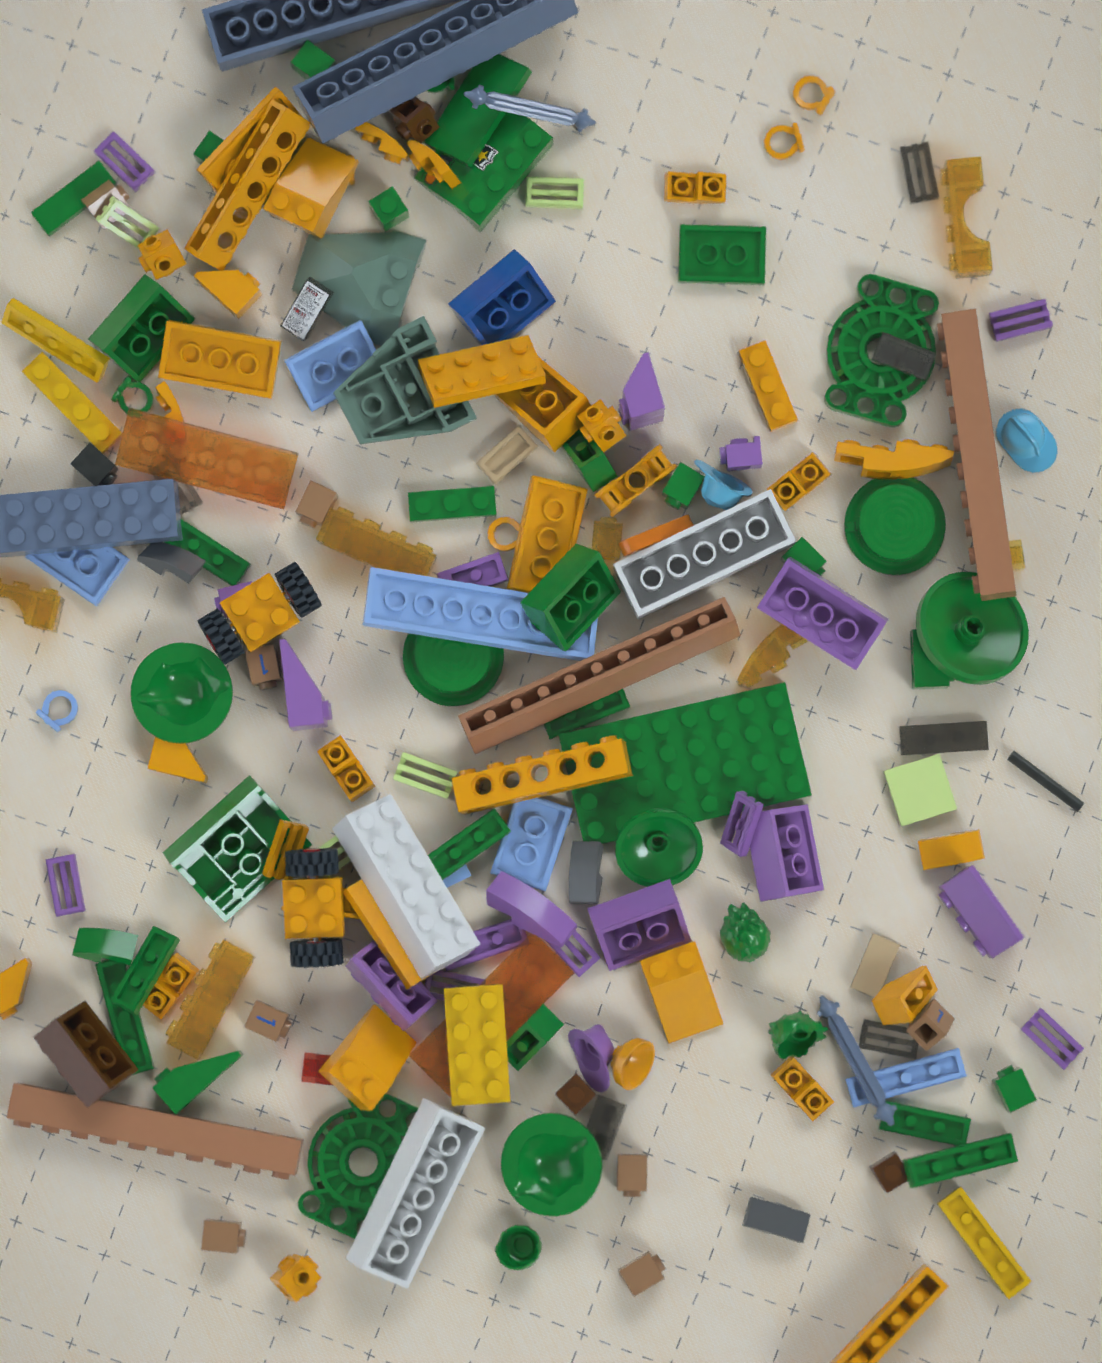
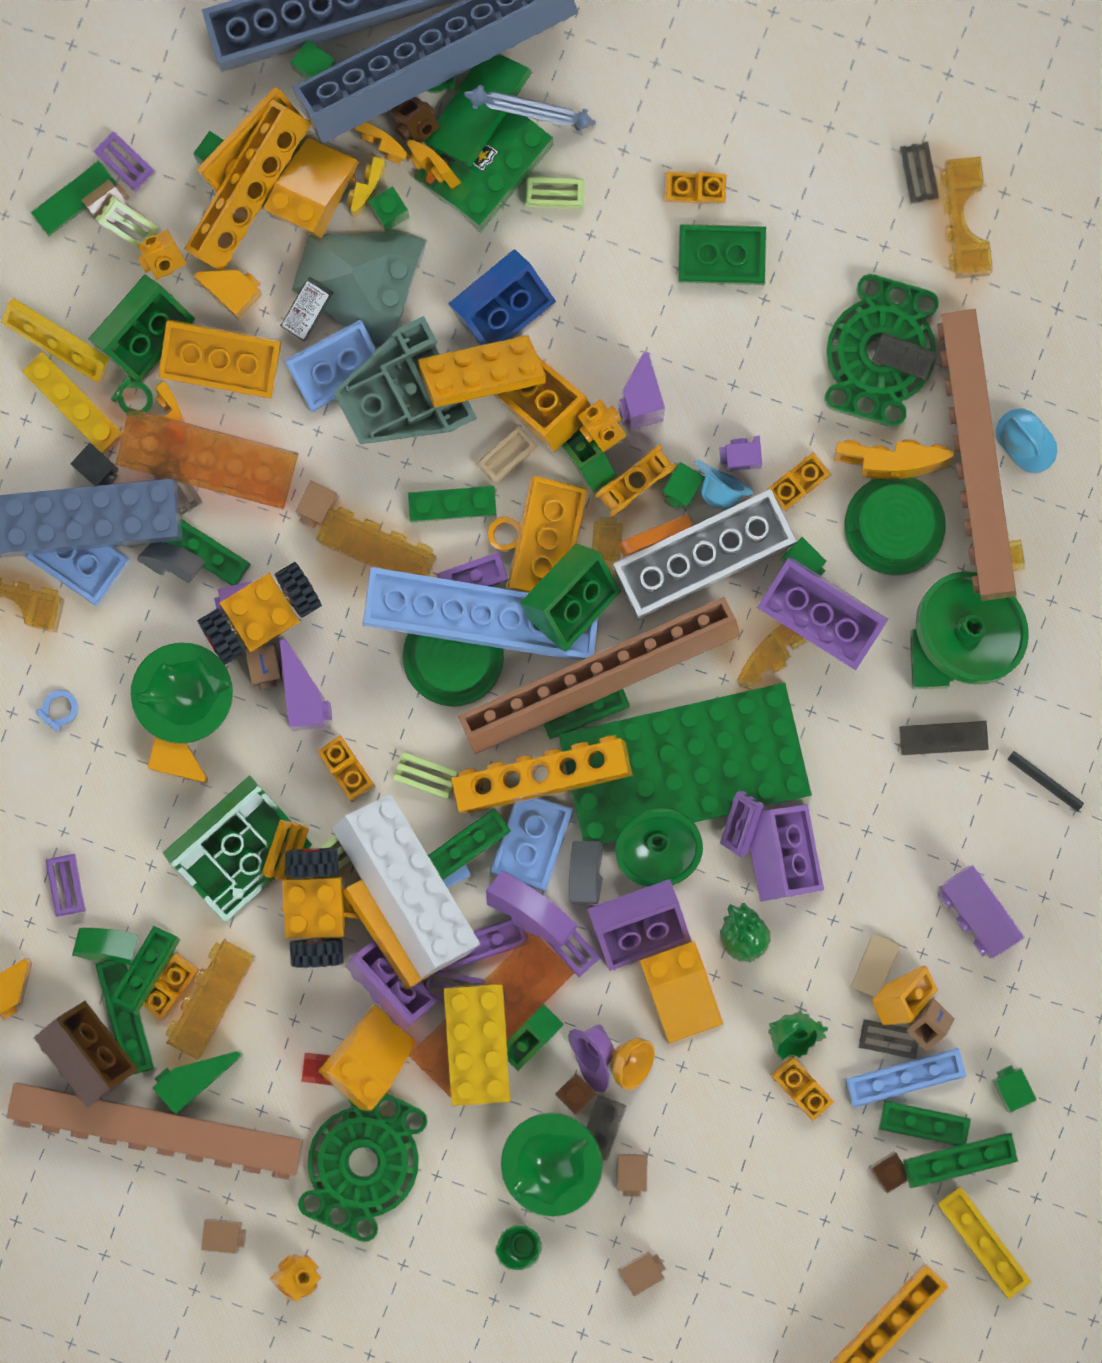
medium nougat brick [244,1000,292,1042] -> none
white brick [346,1098,485,1289] -> none
light orange plate [738,340,798,432] -> none
dark grey slope [742,1197,811,1243] -> none
light orange piece [764,122,805,160] -> none
light orange piece [793,75,835,116] -> none
sand blue wheel [817,995,897,1126] -> none
yellowish green tile [883,754,957,827] -> none
light orange slope [918,829,985,870] -> none
medium lavender tile [989,299,1053,342] -> none
medium lavender tile [1020,1008,1084,1070] -> none
none -> yellow slope [347,157,386,217]

